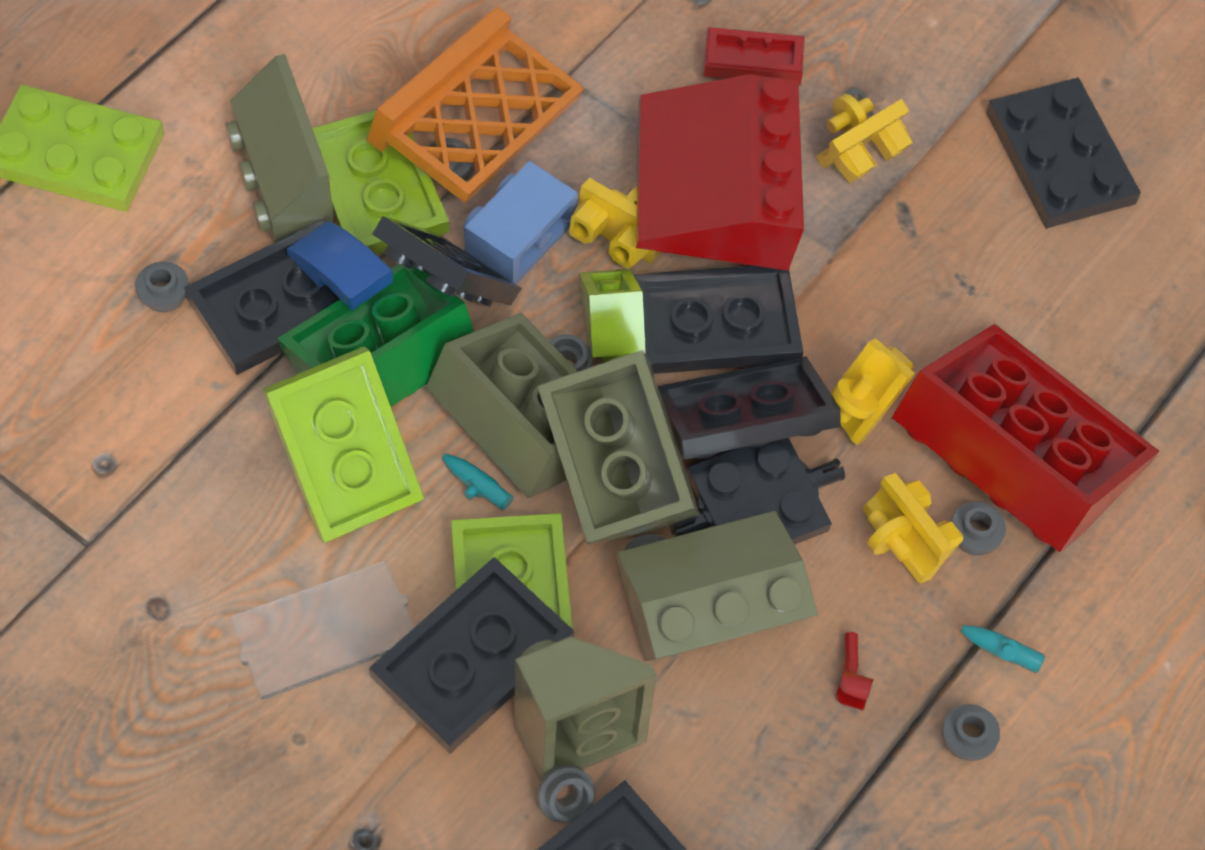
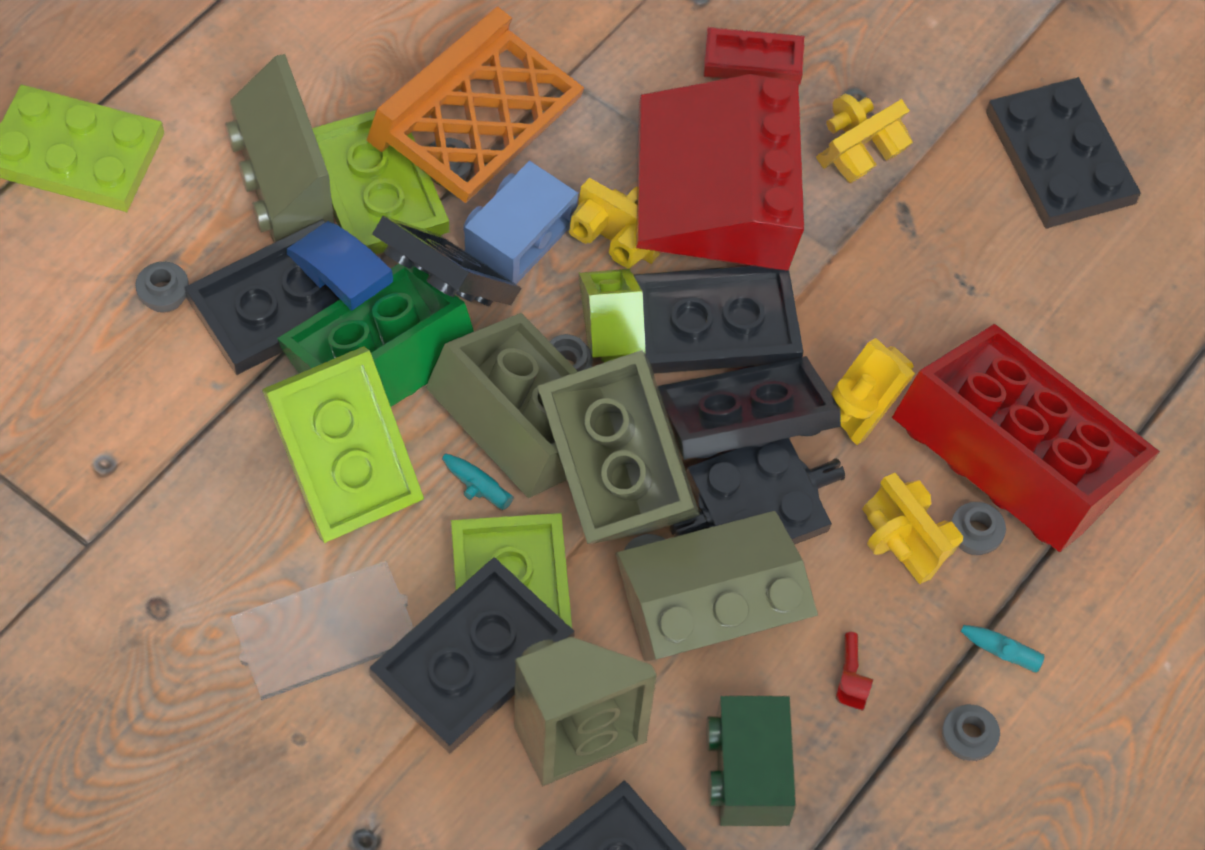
dark grey plate [537,764,595,823] -> none
none -> dark green brick [706,696,796,826]

